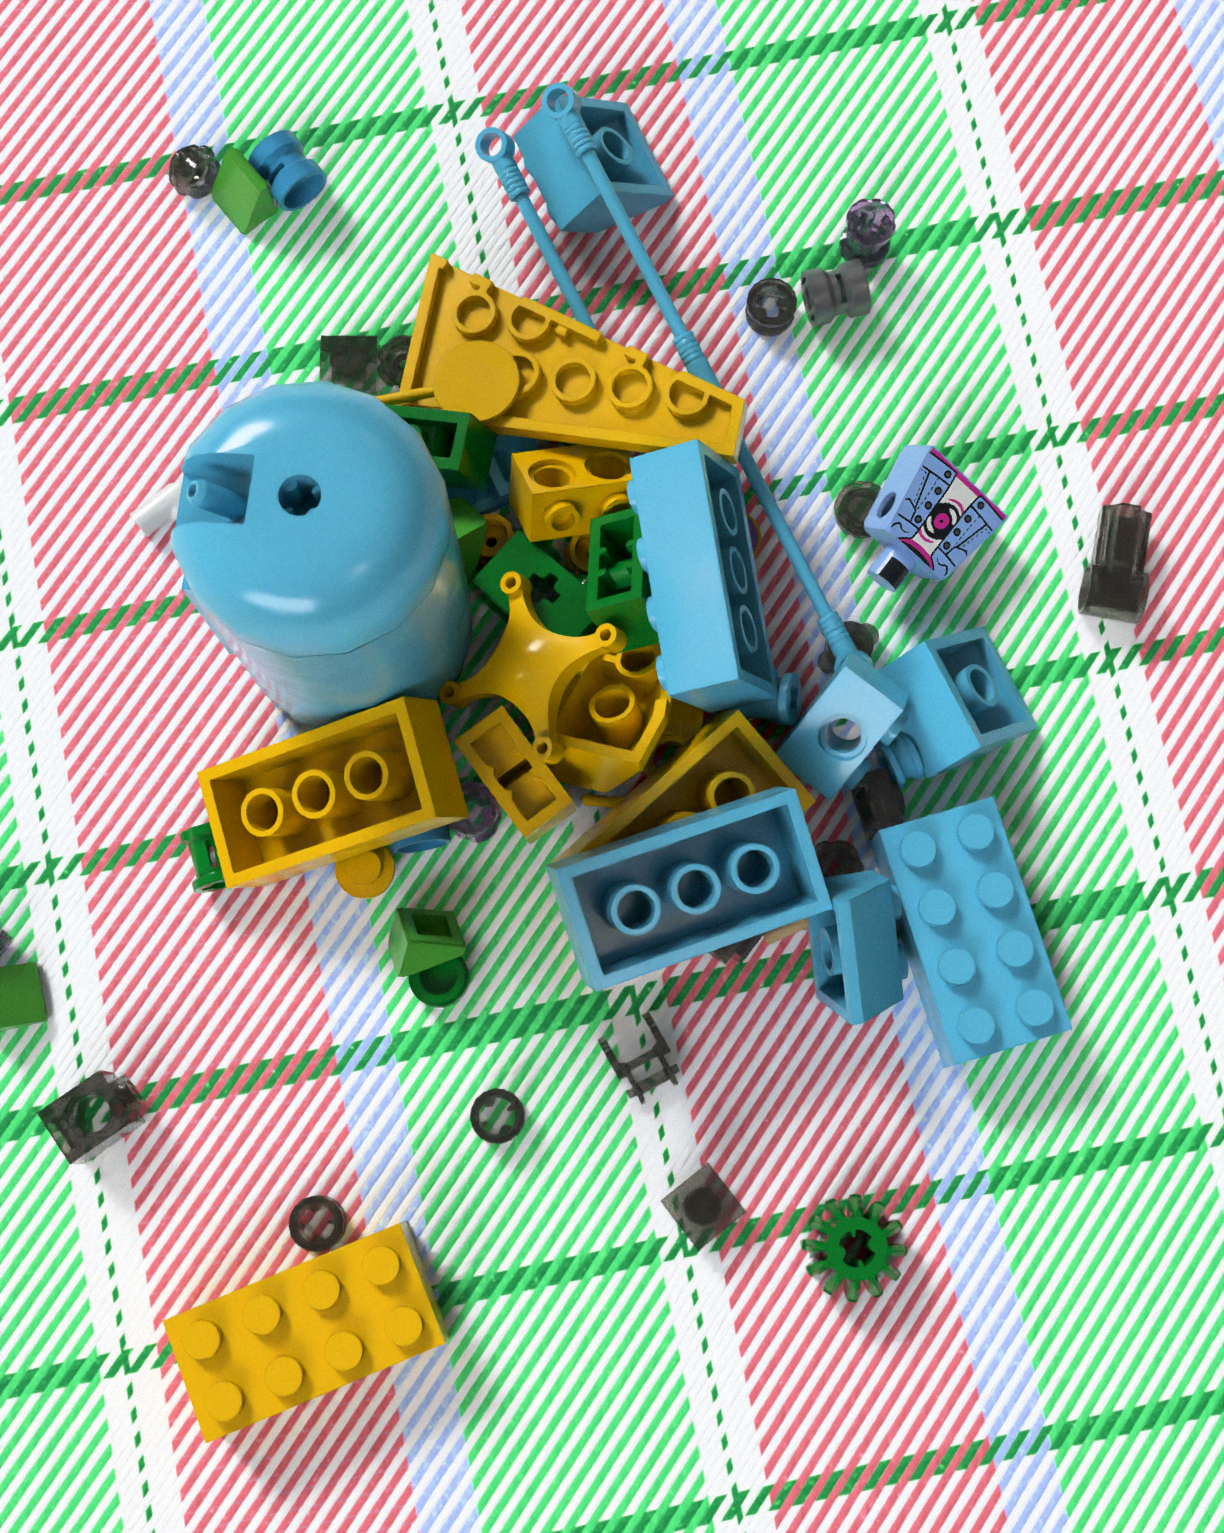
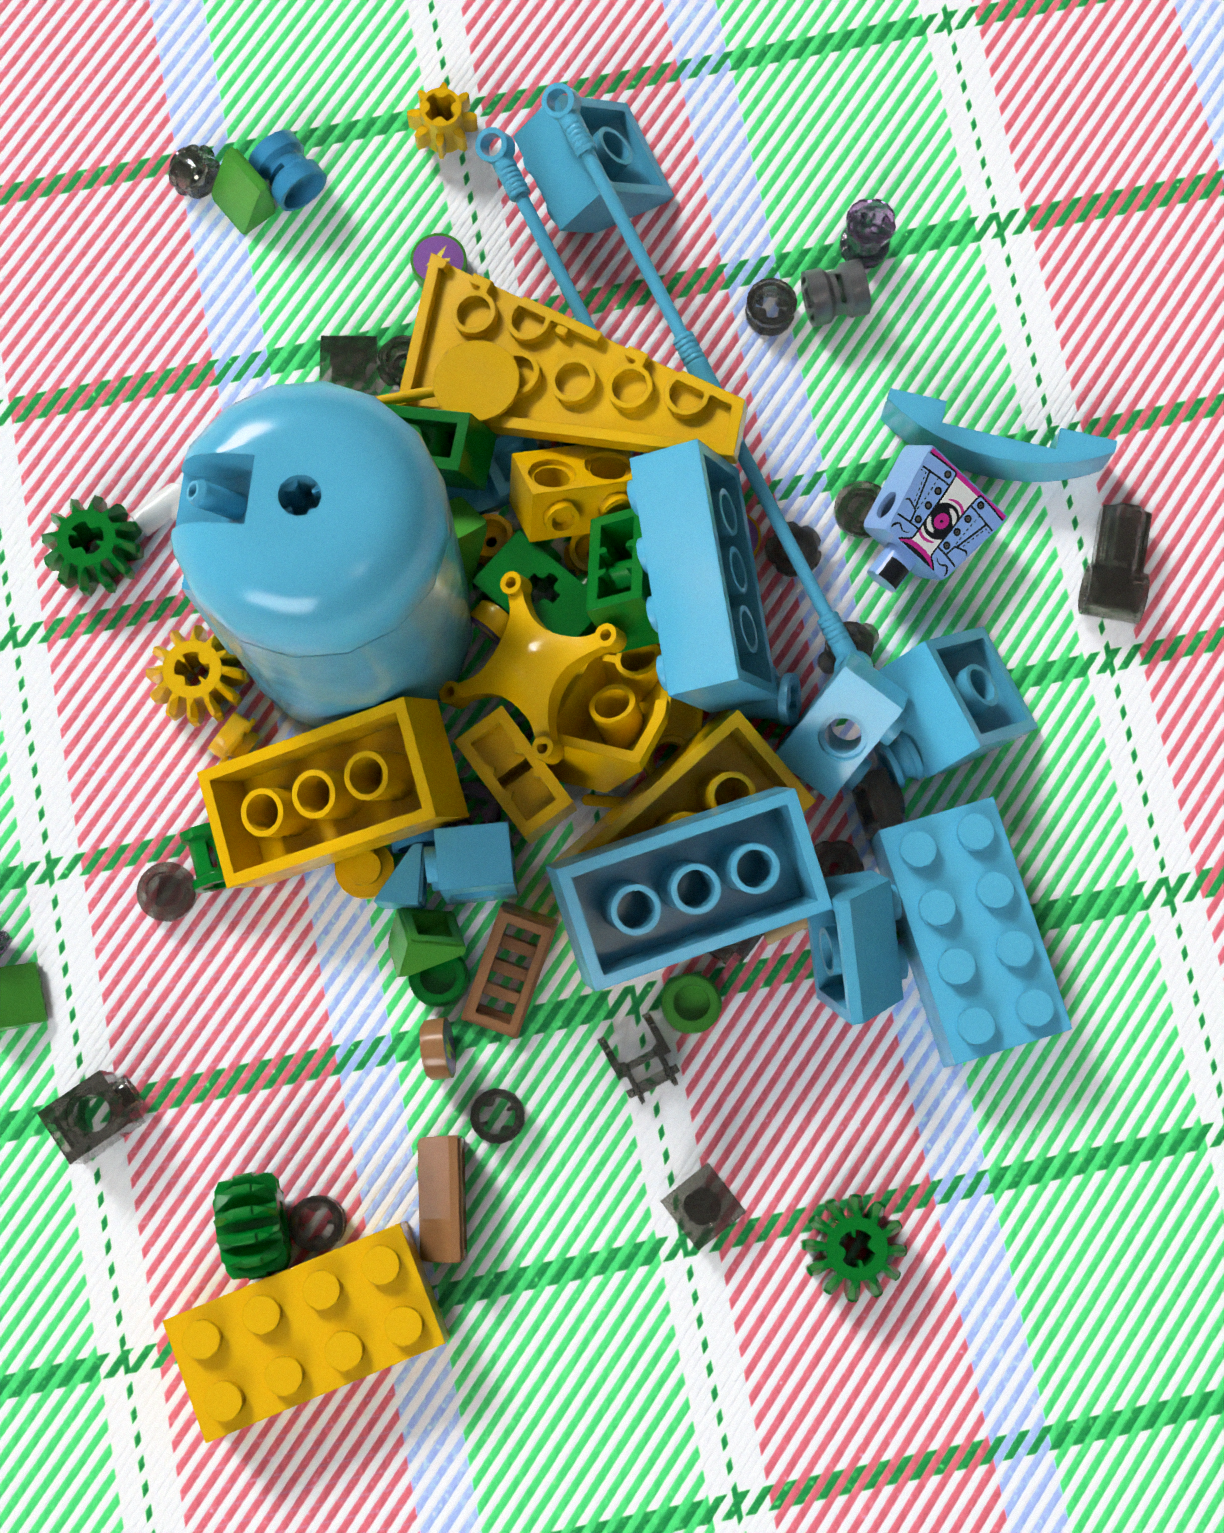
none -> green gear [41,495,144,597]
none -> clear smoke plate [137,862,198,922]
none -> yellow gear [146,625,249,727]
none -> yellow plate [207,711,260,764]
none -> green gear [212,1172,292,1280]
none -> medium azure slope [374,843,428,909]
none -> yellow gear [407,82,478,159]
none -> medium lavender tile [410,233,468,288]
none -> medium nougat slope [417,1135,468,1263]
none -> medium nougat tile [420,1017,456,1081]
none -> medium azure brick [424,821,519,905]
none -> medium nougat slope [461,901,559,1039]
none -> yellow tile [471,599,509,646]
none -> bright green tile [661,973,722,1034]
none -> clear smoke plate [765,521,822,577]
none -> medium azure slope [880,388,1117,482]

